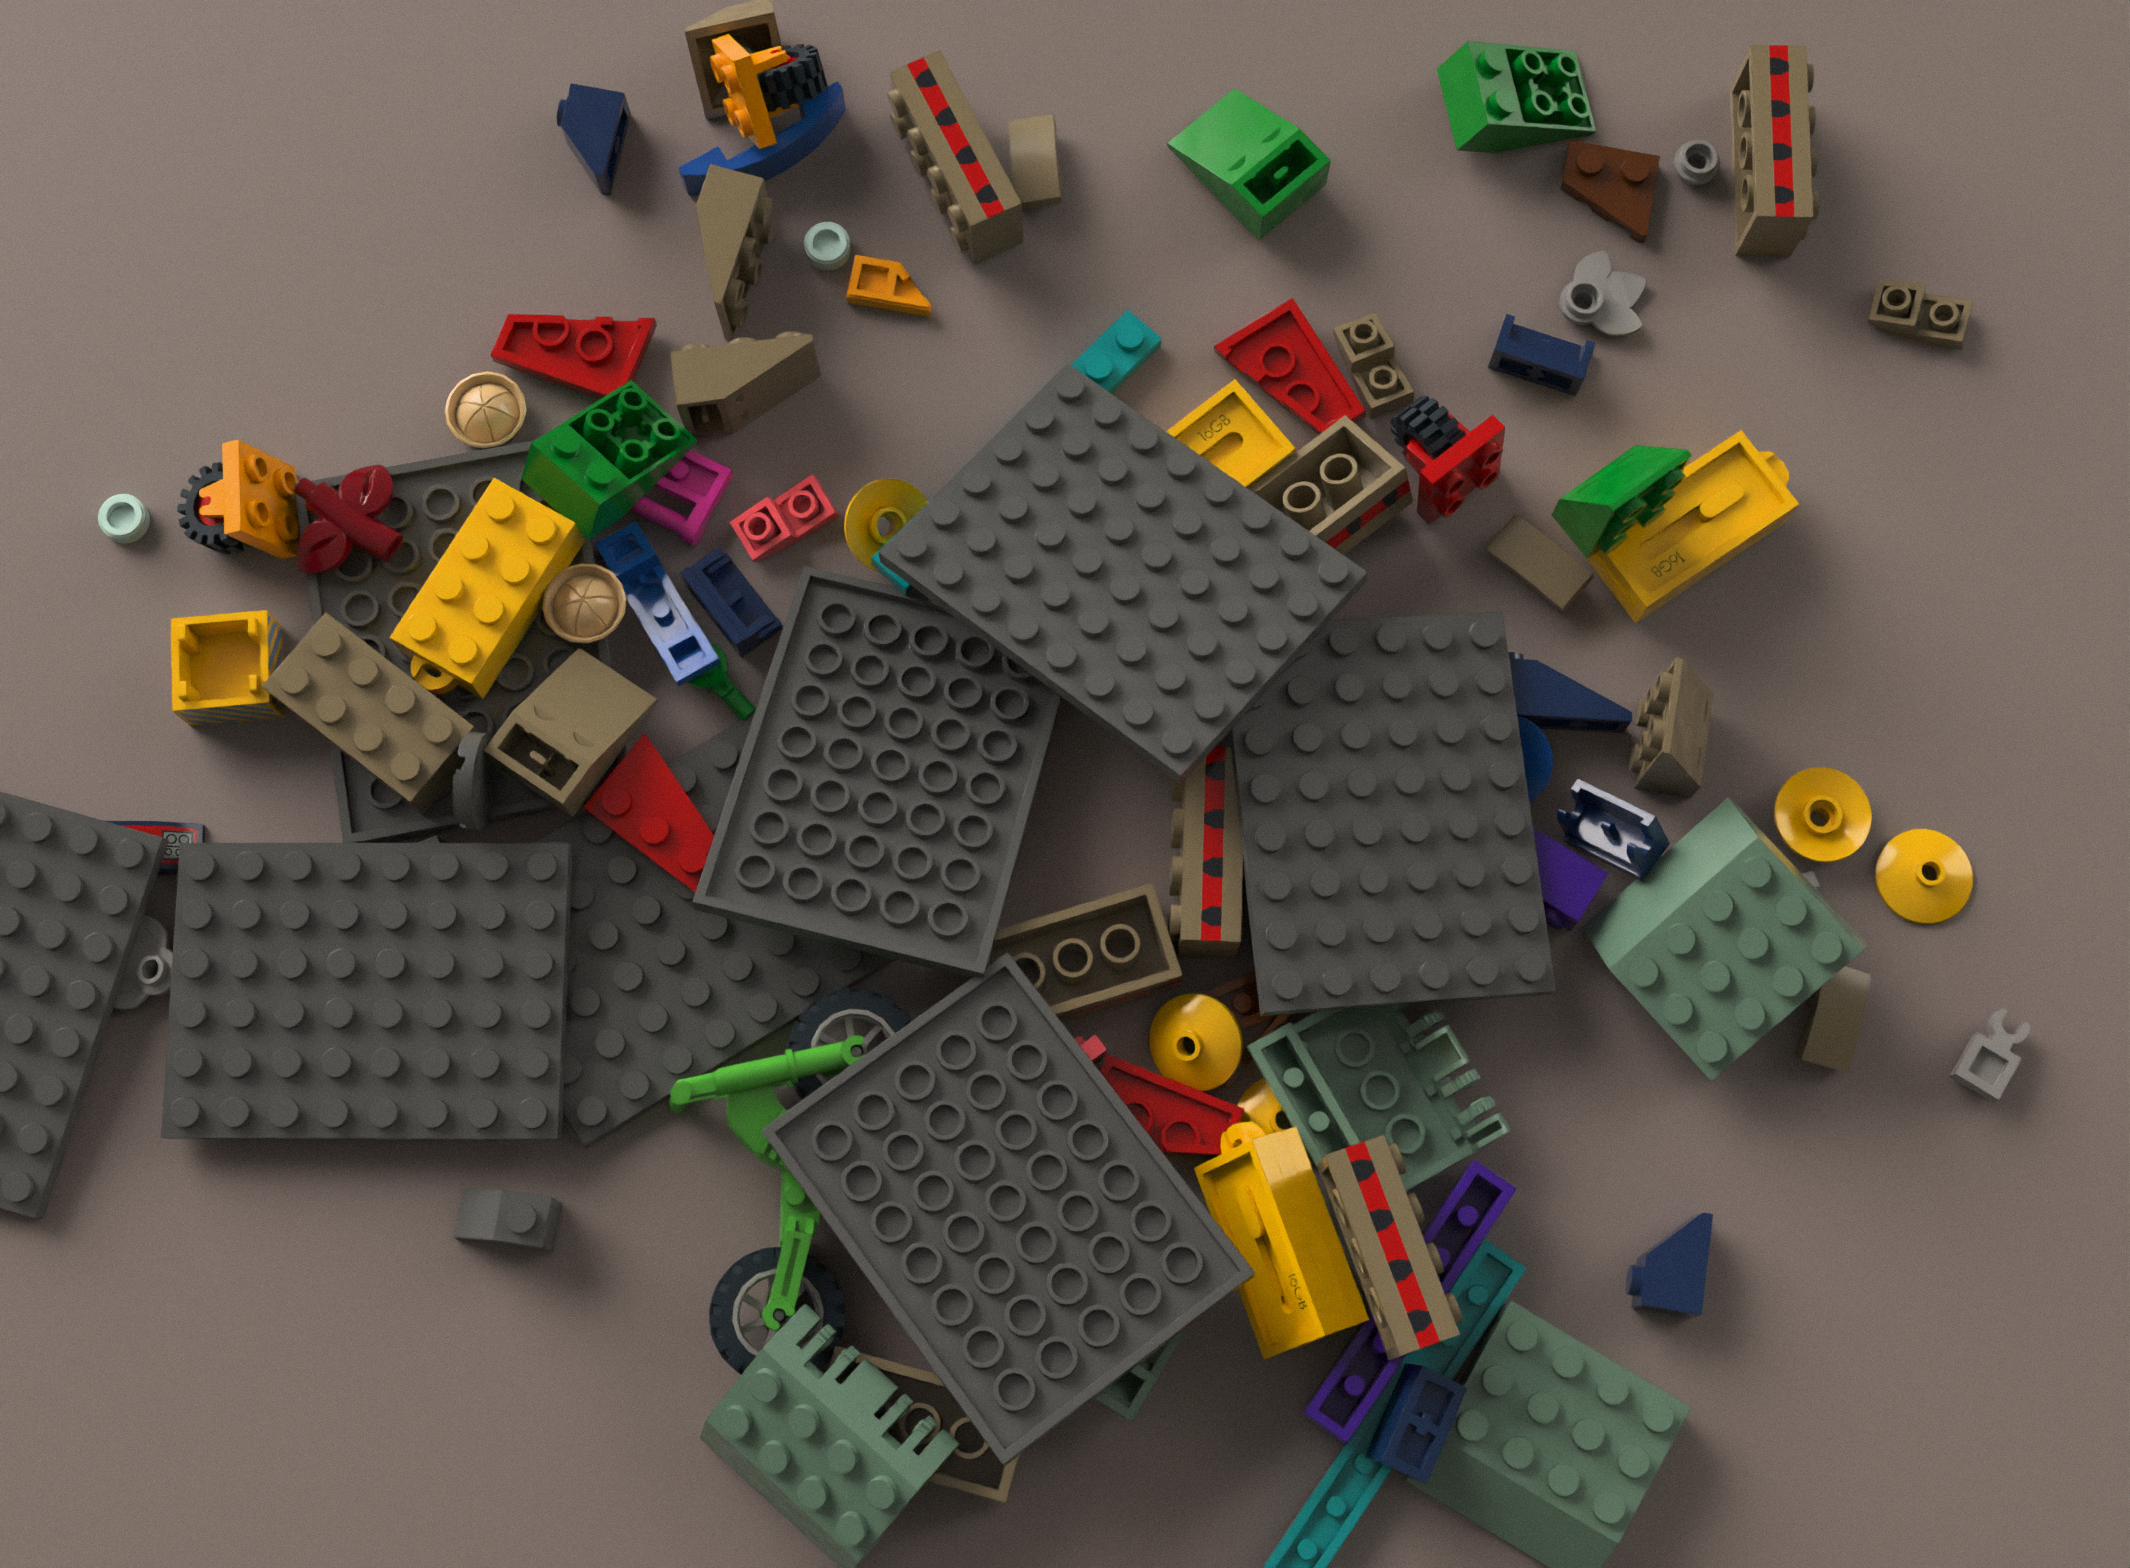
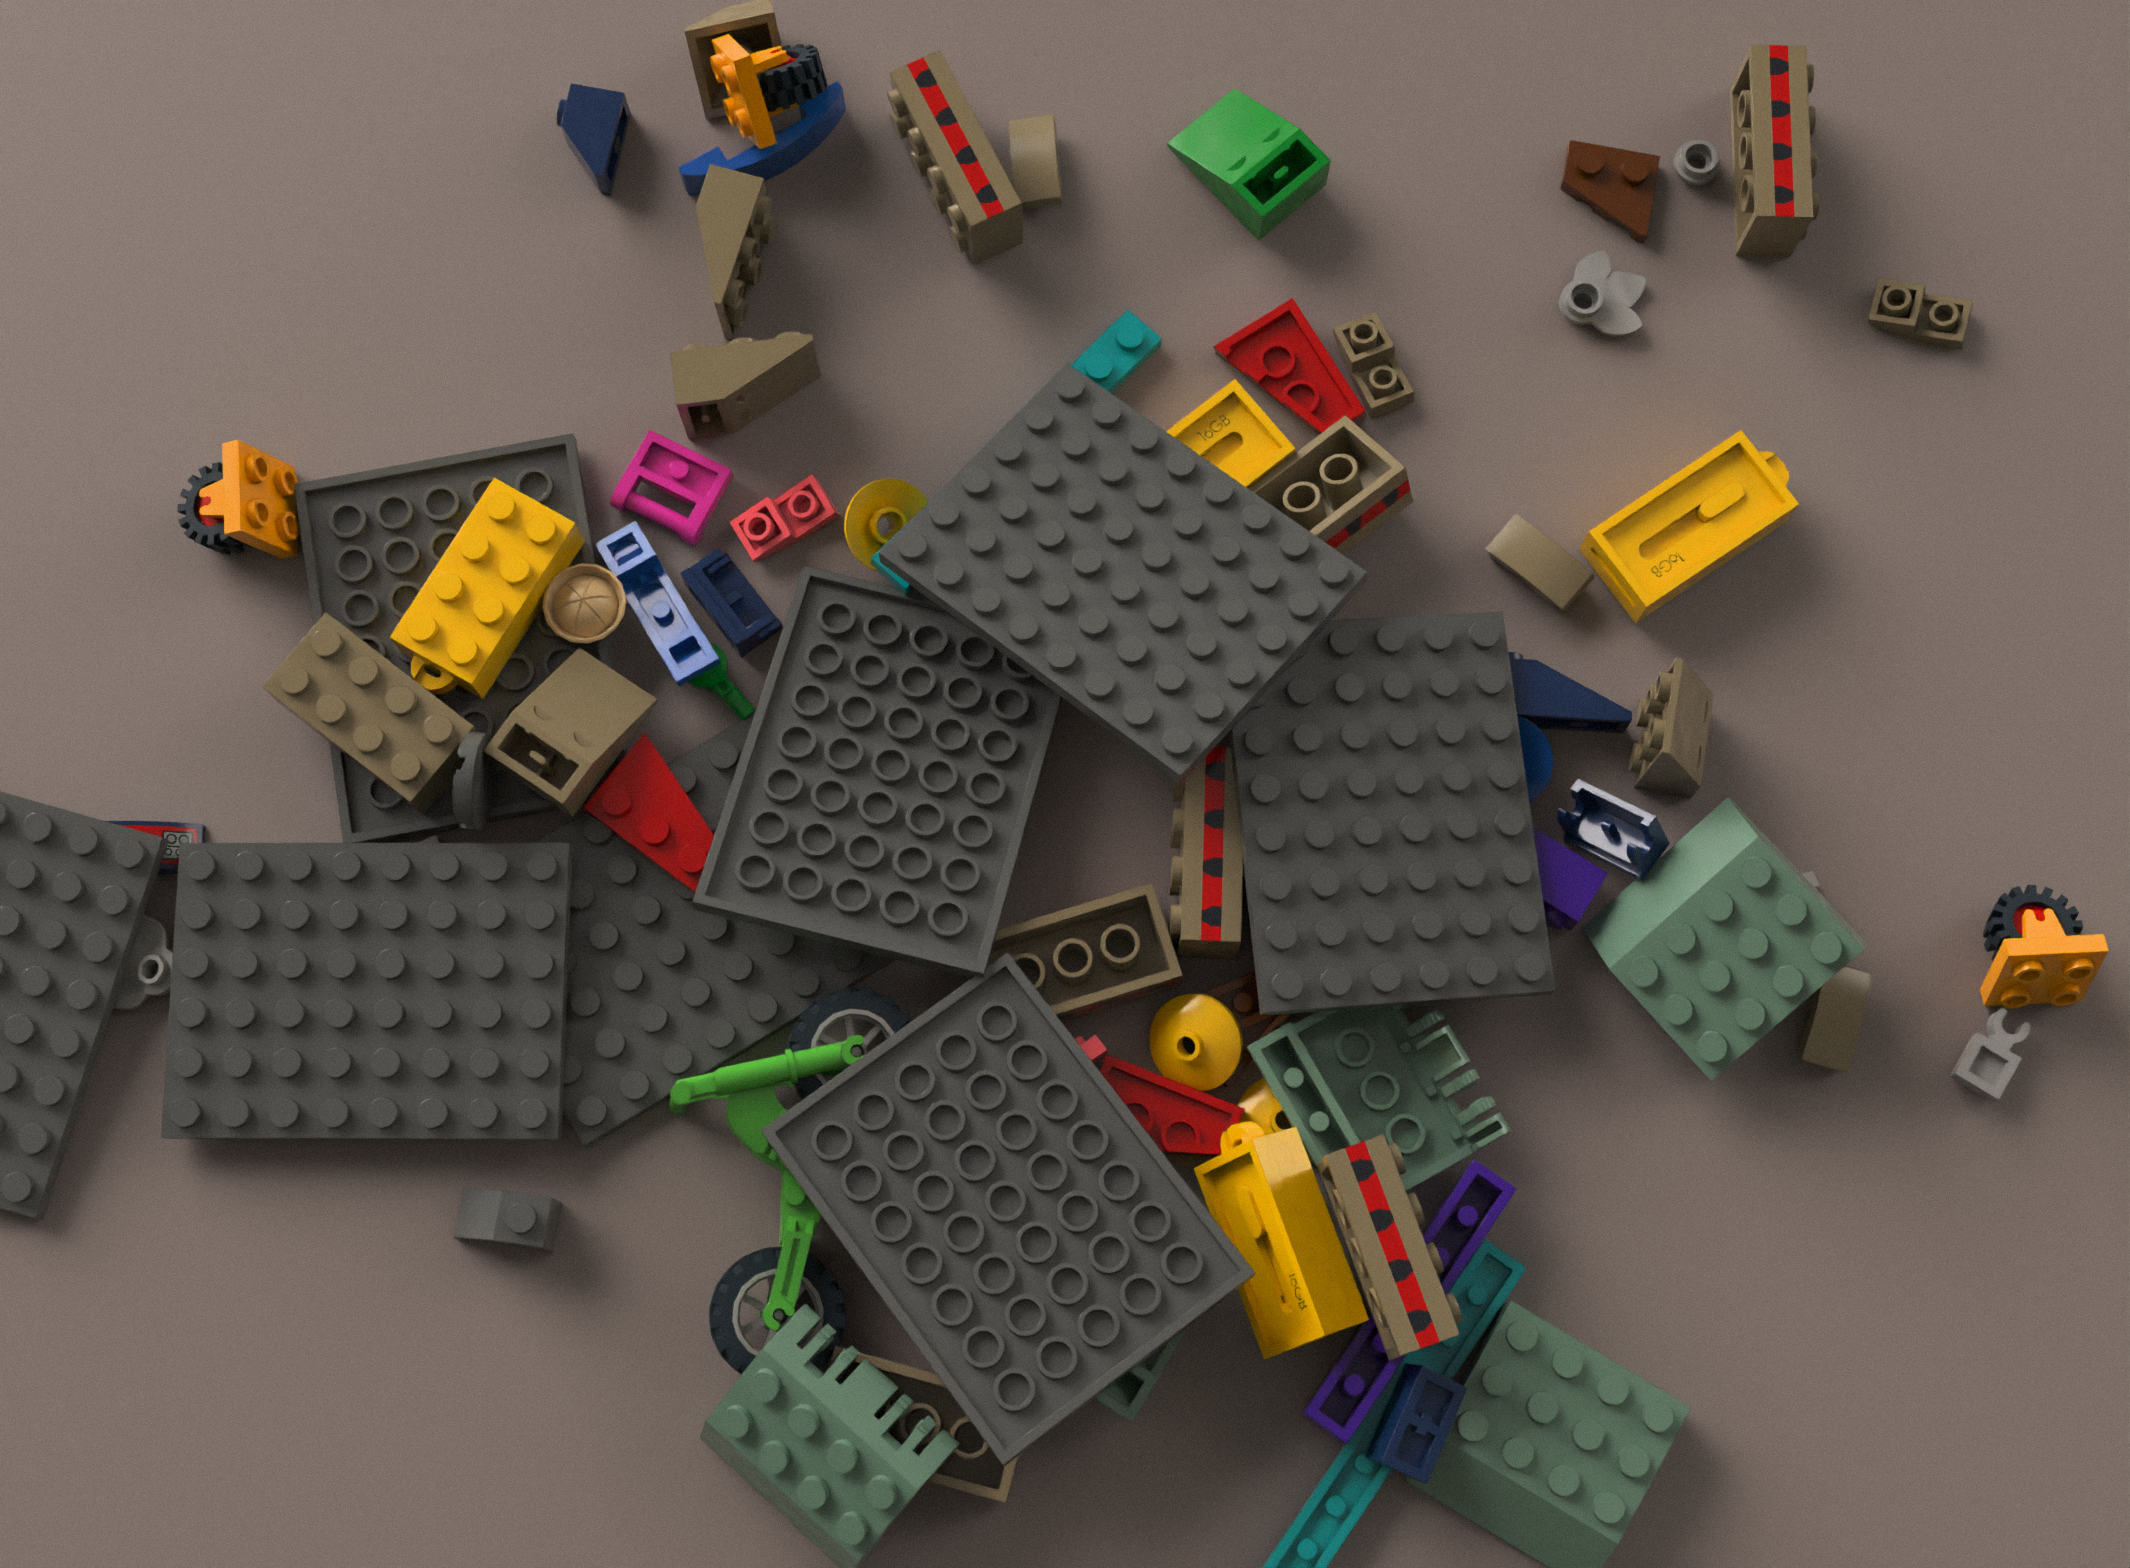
light aqua tile [98,494,150,544] -> none
yellow container [171,610,285,726] -> none
dark red plant [294,465,404,574] -> none
tan hat [445,371,527,449] -> none
red wing [490,314,657,399] -> none
green slope [522,380,698,540] -> none
light aqua tile [804,222,851,271] -> none
light orange tile [846,255,932,317] -> none
red plate [1390,395,1506,525] -> none
green slope [1437,41,1597,153] -> none
dark blue hinge [1488,314,1595,397] -> none
green slope [1552,445,1692,559] -> none
dark blue slope [1626,1213,1713,1318] -> none
yellow dish [1773,767,1872,863] -> none
yellow dish [1875,829,1973,924] -> none
none -> light orange plate [1980,885,2109,1009]

